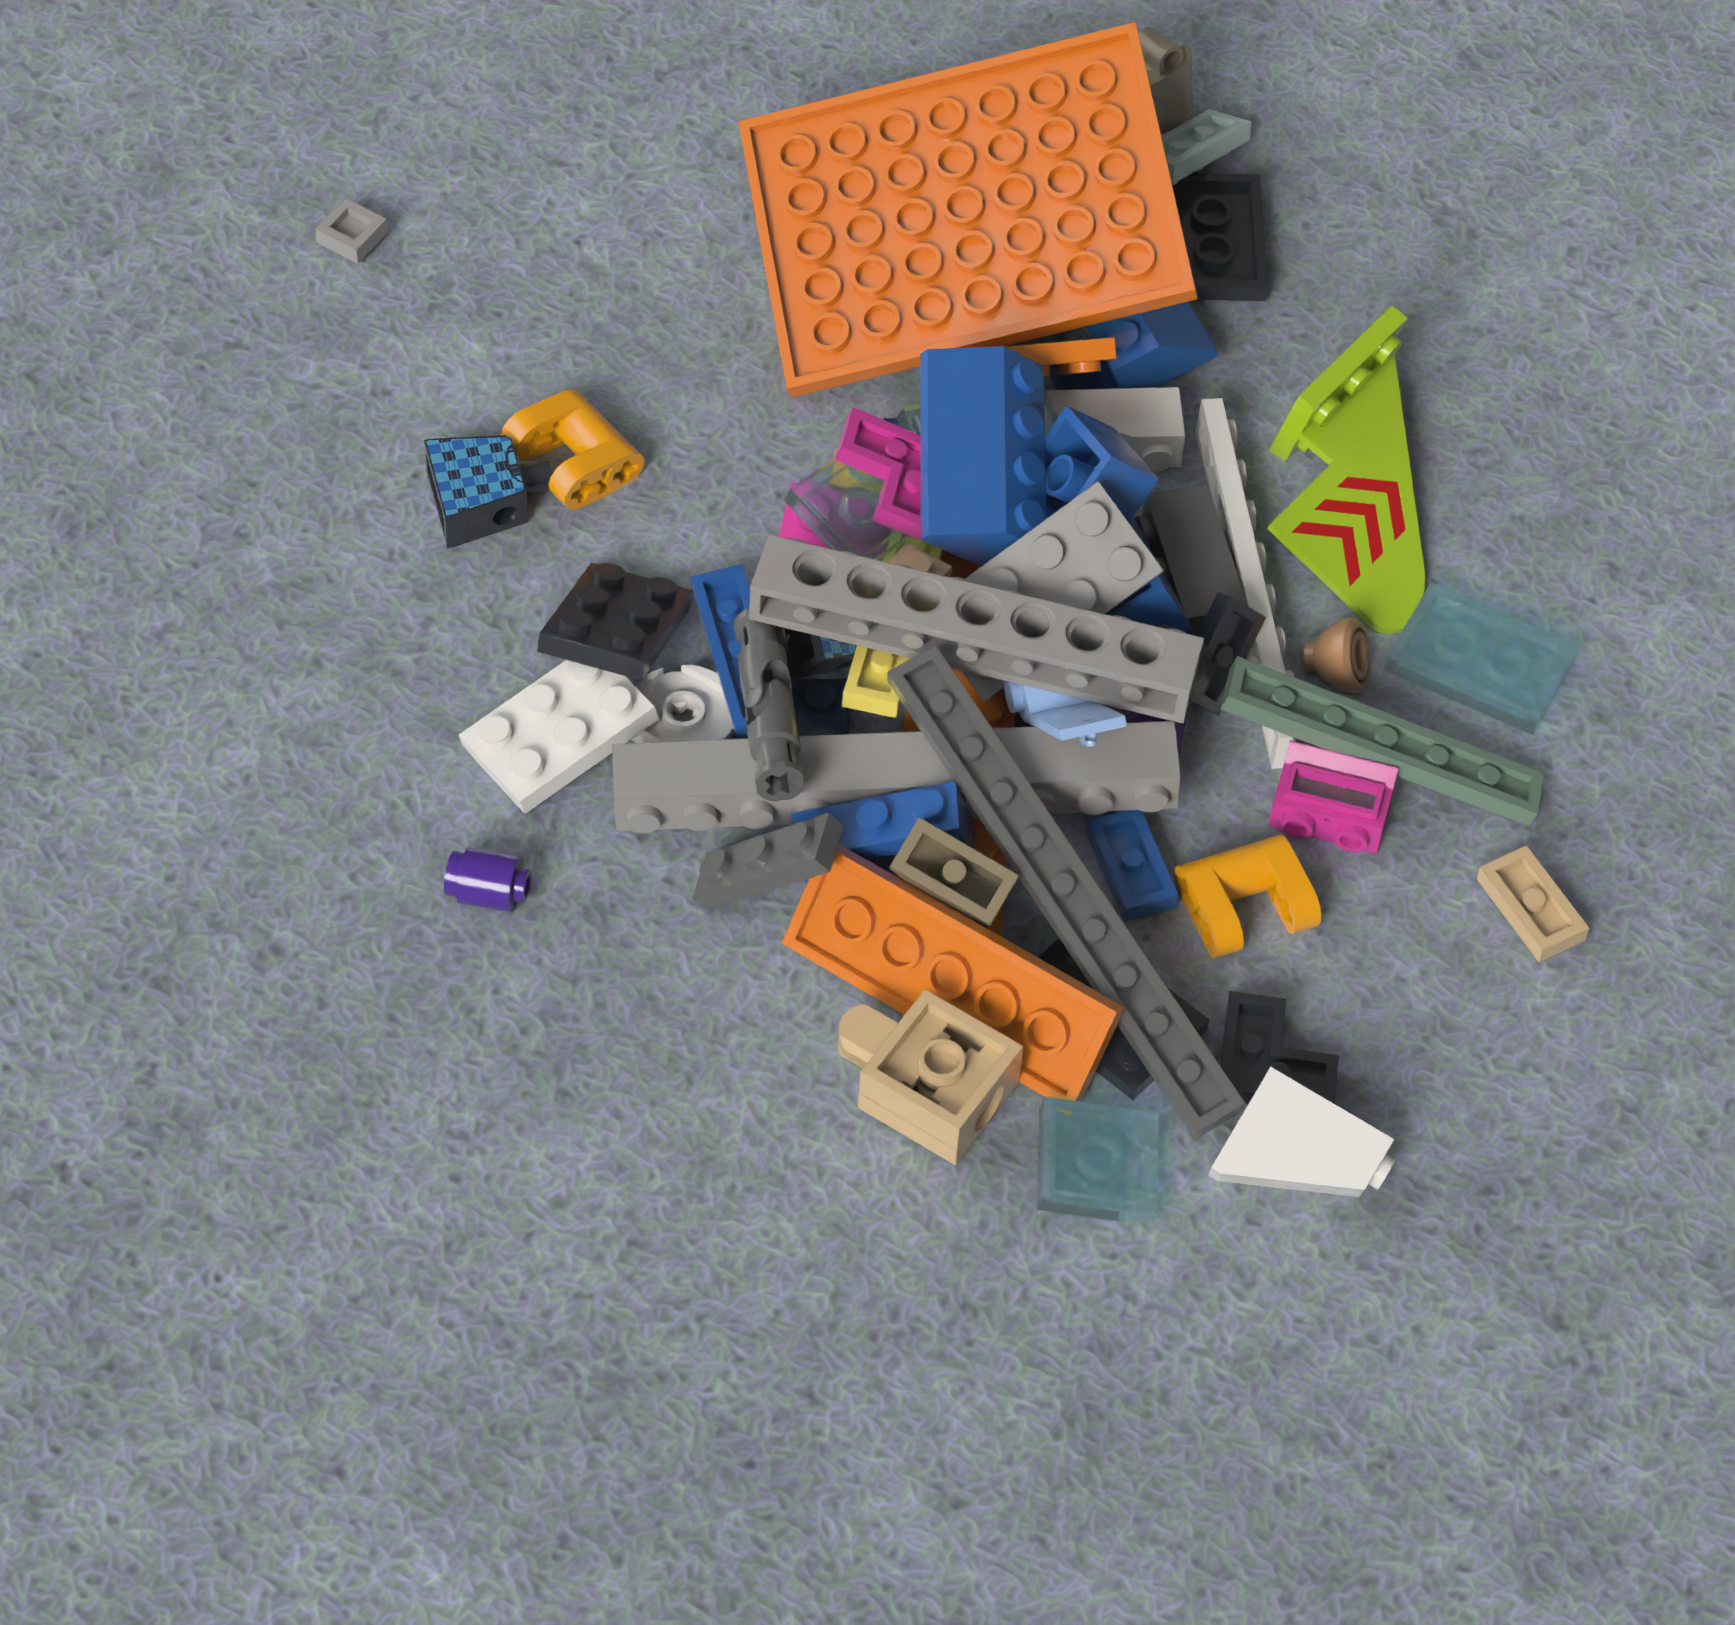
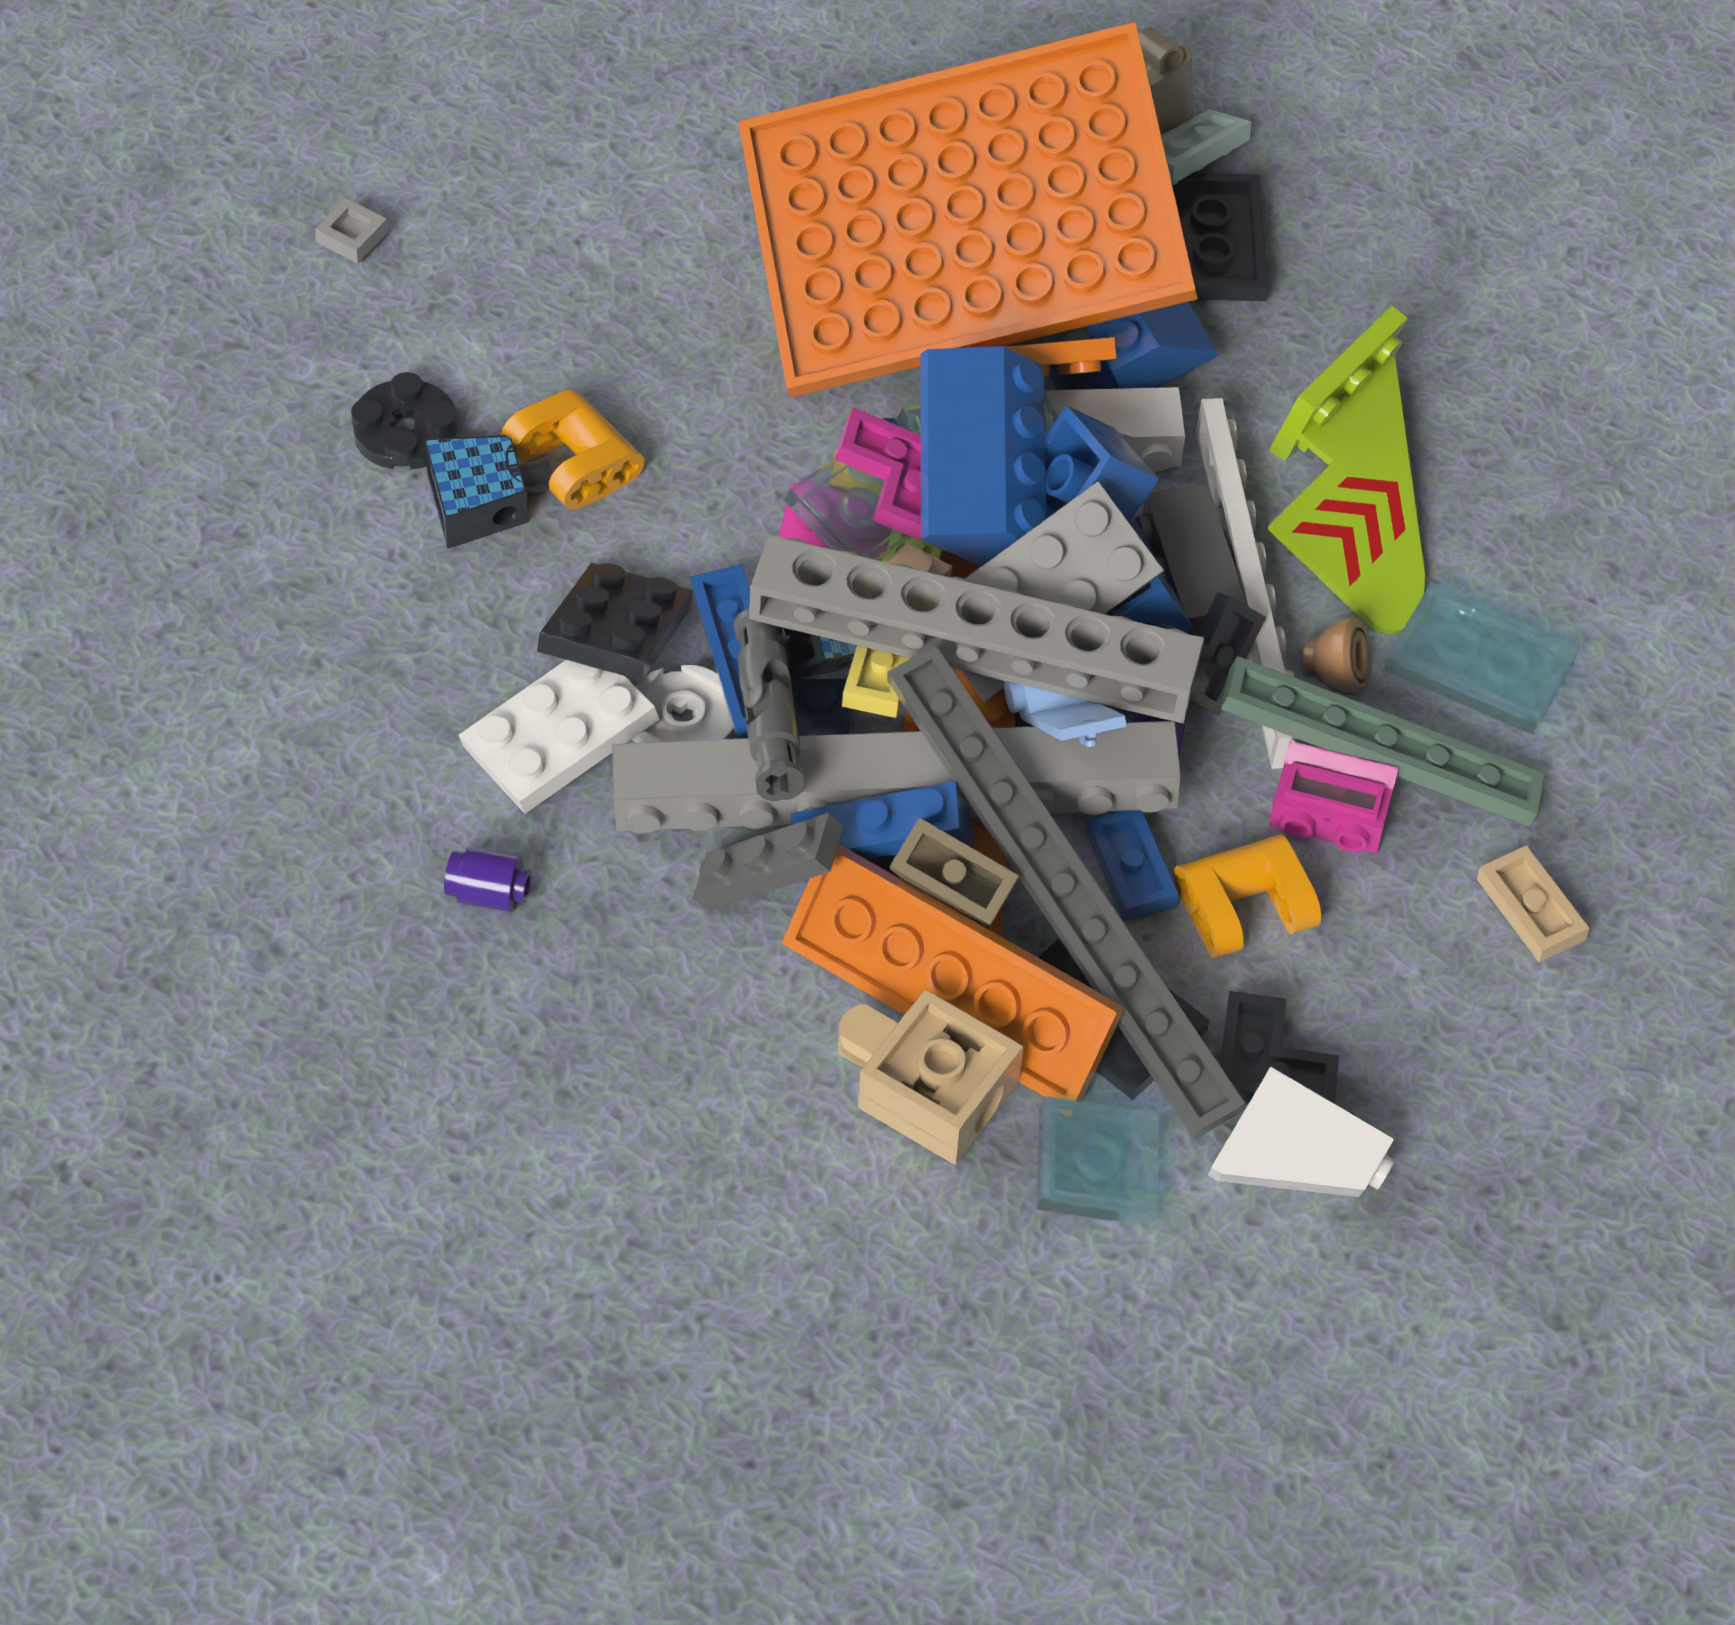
none -> black plate [351,372,458,470]

